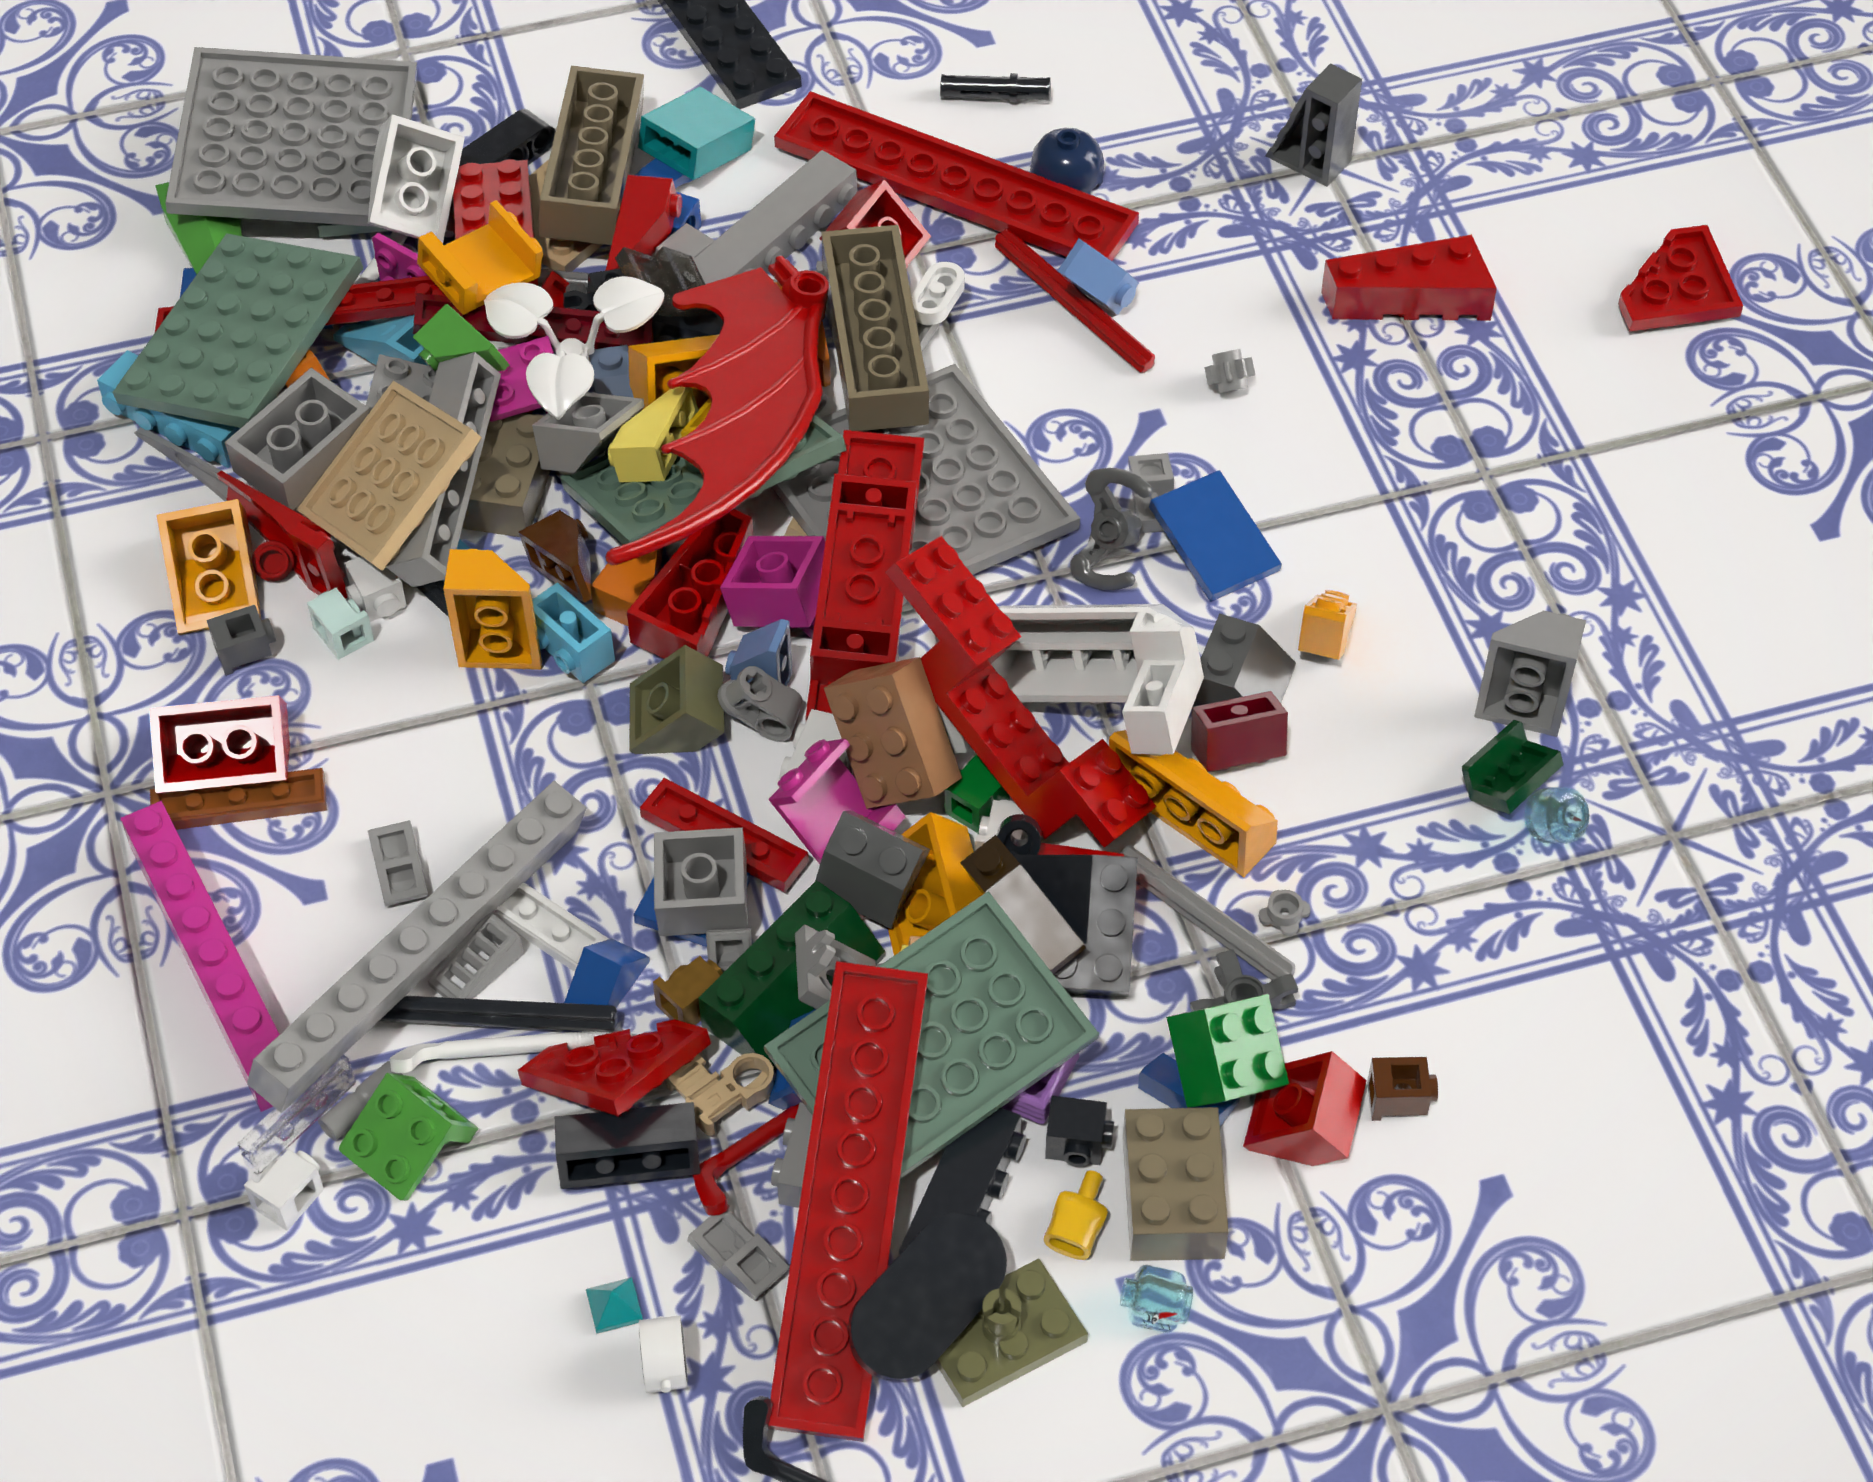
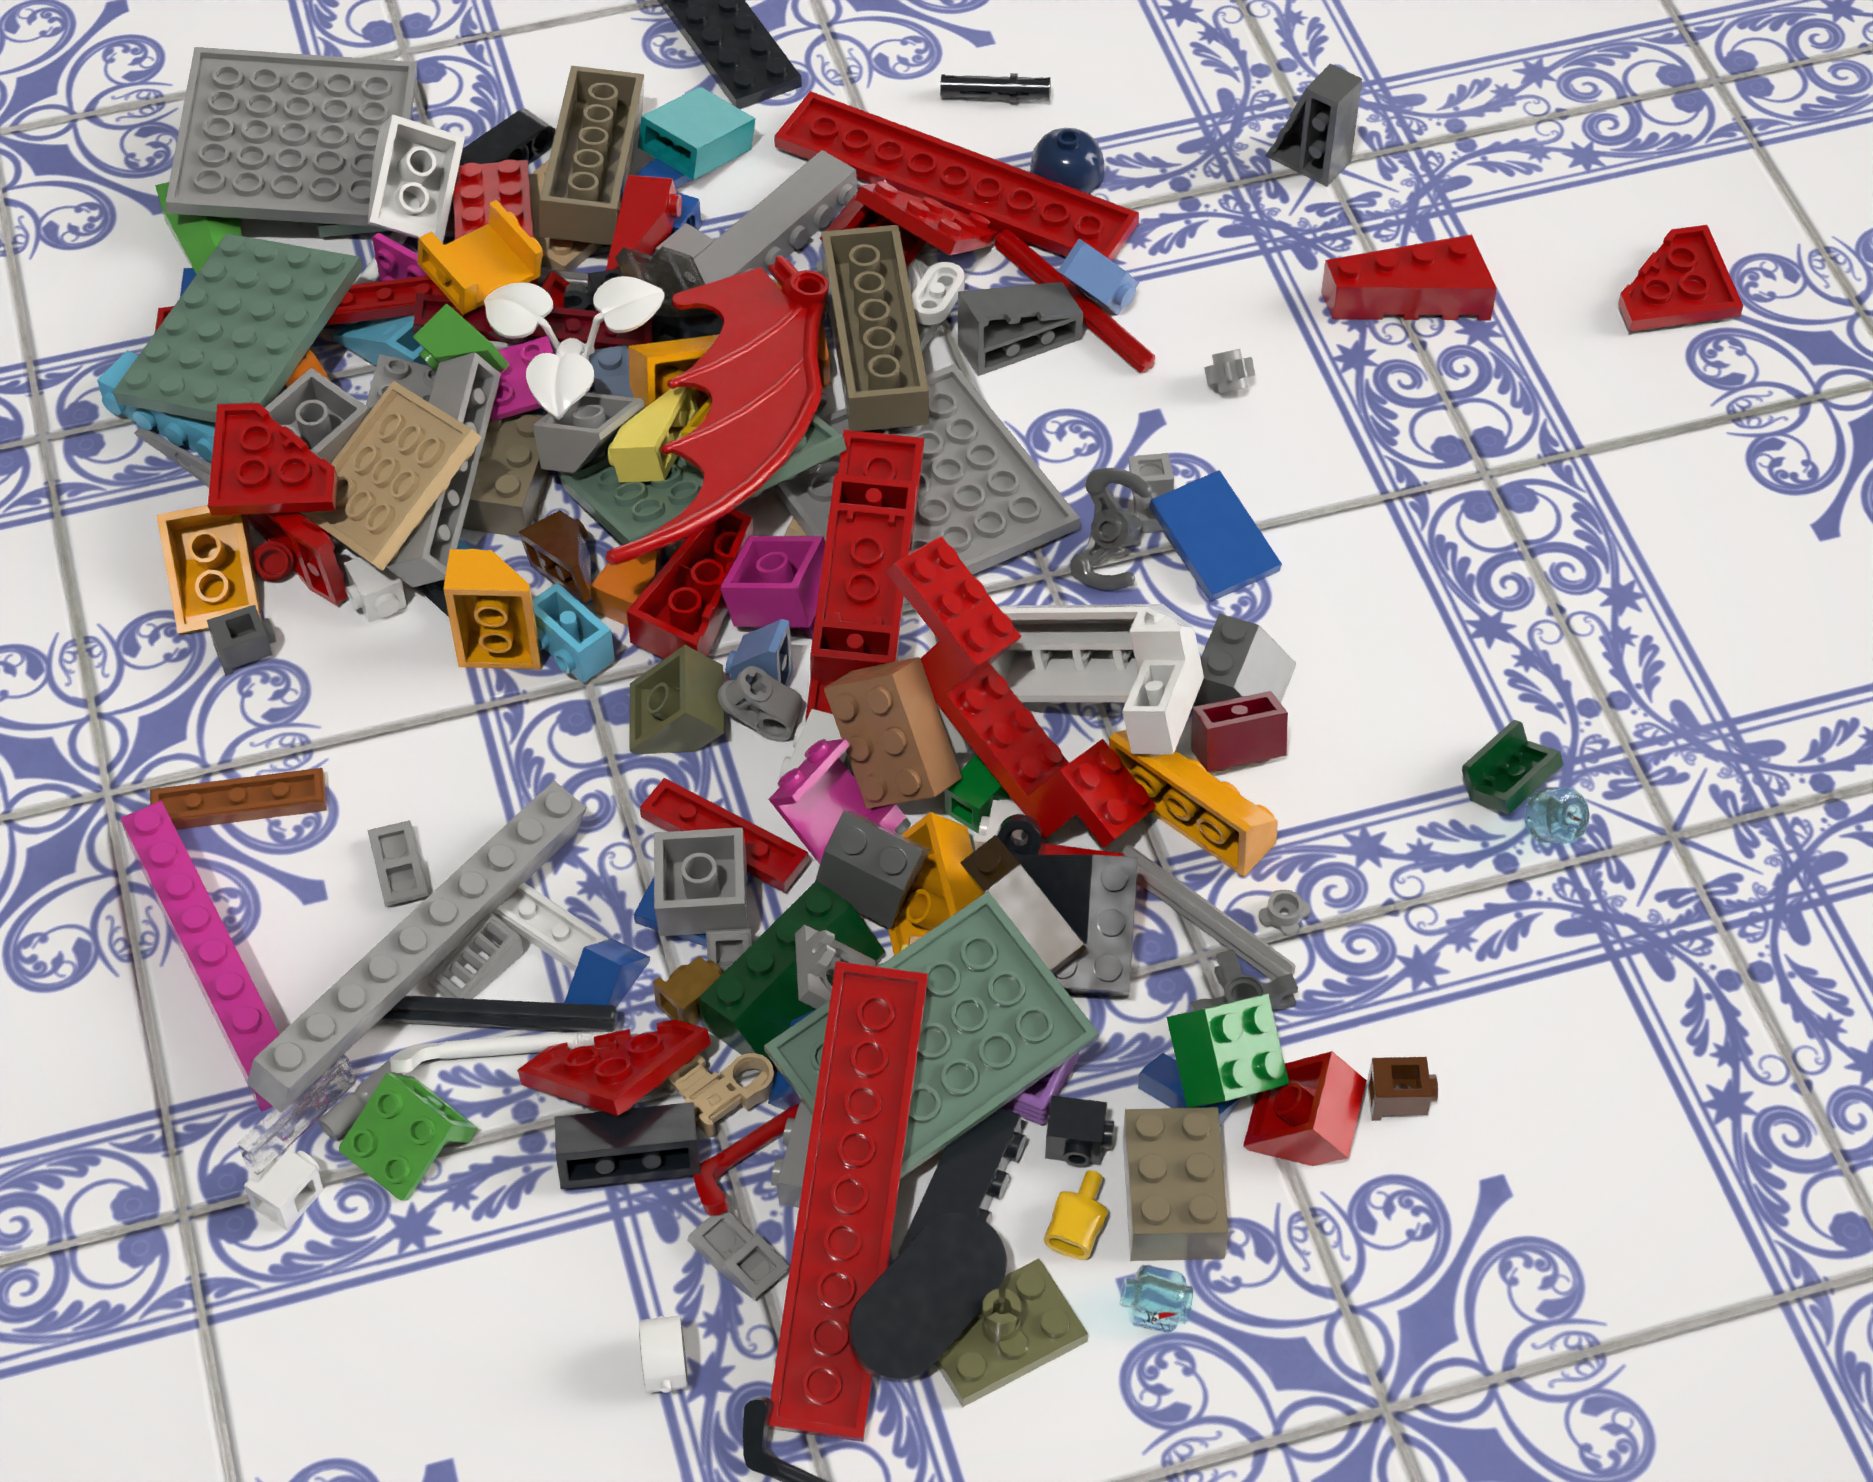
slope [149,695,290,794] -> none
light aqua brick [307,588,374,660] -> none
teal slope [586,1277,643,1334] -> none
light orange slope [1298,590,1357,660] -> none
light grey slope [1474,610,1586,737] -> none
none -> red plate [208,403,338,516]
none -> red plate [855,181,999,256]
none -> dark grey wedge [958,282,1083,376]

